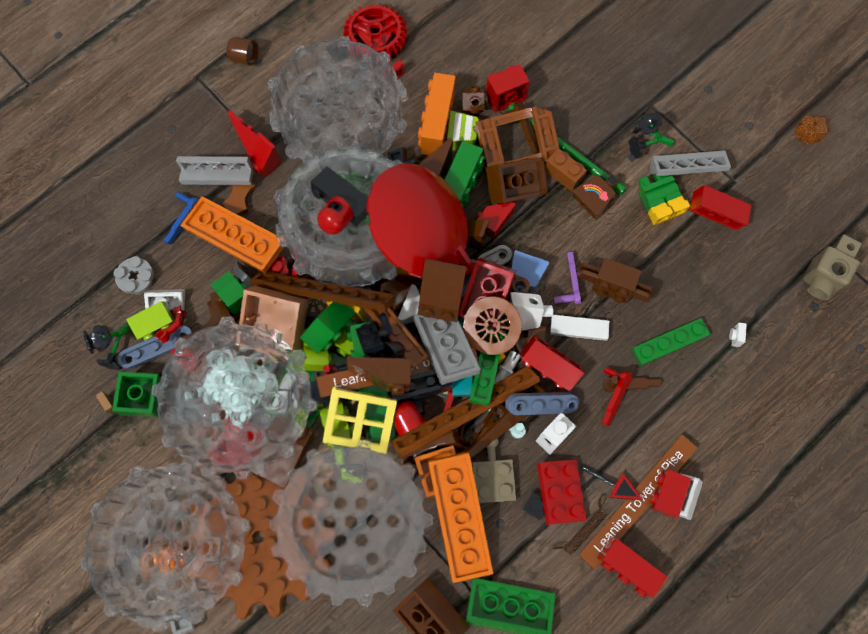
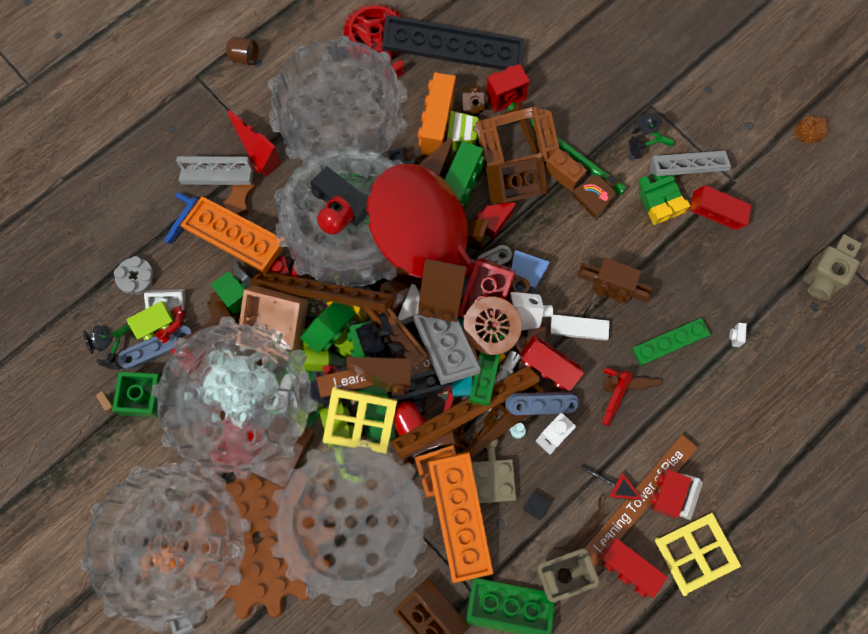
red plate [537,459,587,525] -> none
medium lavender piece [554,251,581,304] -> none
none -> black plate [382,15,524,70]
none -> dark tan piece [537,549,599,602]
none -> light yellow window [655,513,741,596]

